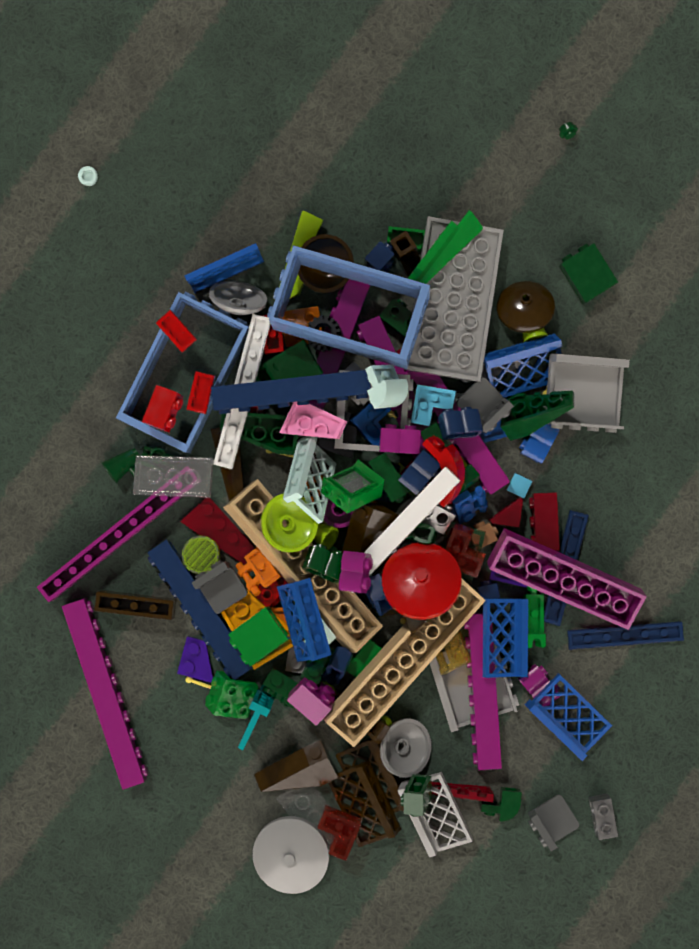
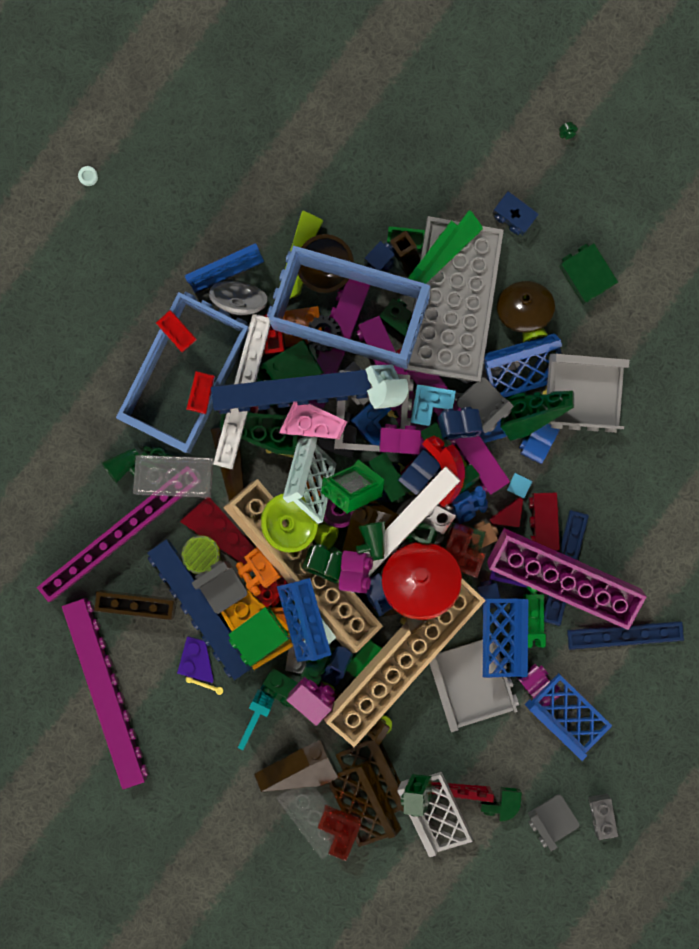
red brick [142,385,184,433] -> none
green bracket [205,670,258,719] -> none
light grey dish [253,816,330,894] -> none
light grey dish [380,718,431,777] -> none
clear yellow plate [436,630,472,675] -> none
magenta brick [464,612,502,770] -> none
none -> dark green piece [356,521,385,561]
none -> dark blue brick [493,192,539,236]

